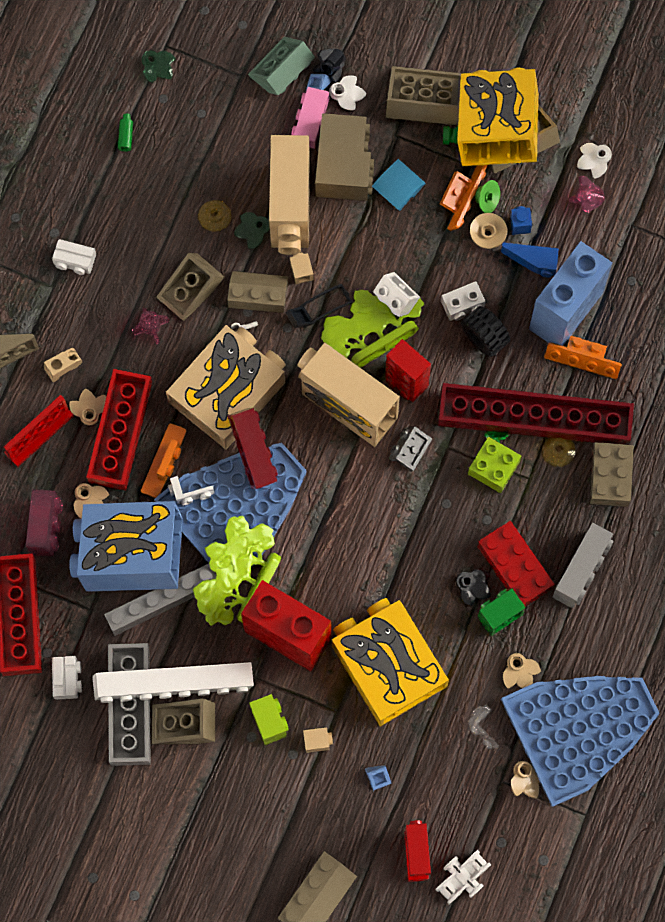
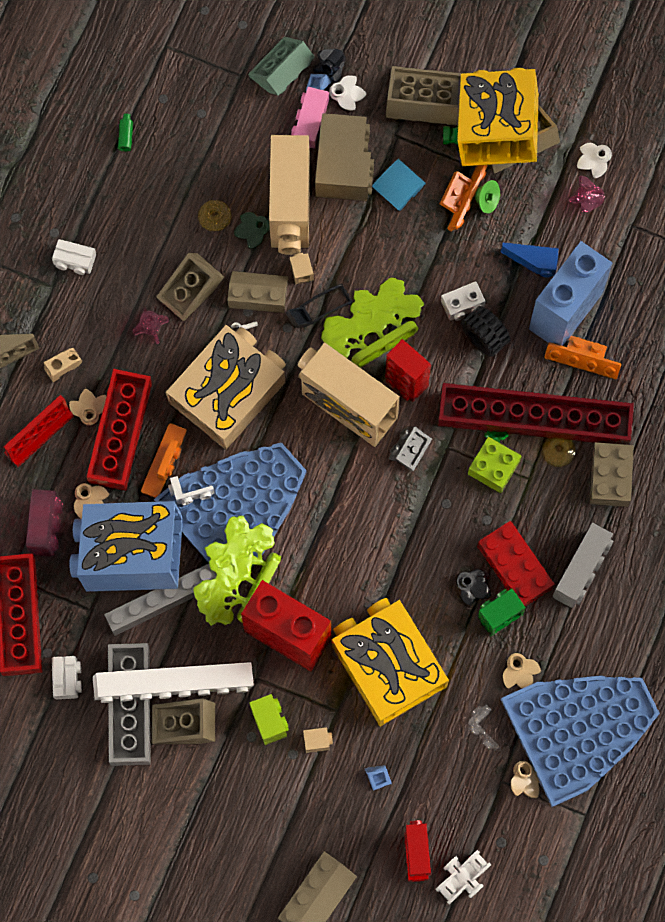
clear green plate [142,50,176,83] -> none
dark red brick [227,408,278,489] -> none
white brick [373,272,420,317] -> none
tan dish [470,213,507,249] -> none
blue brick [510,206,532,235] -> none

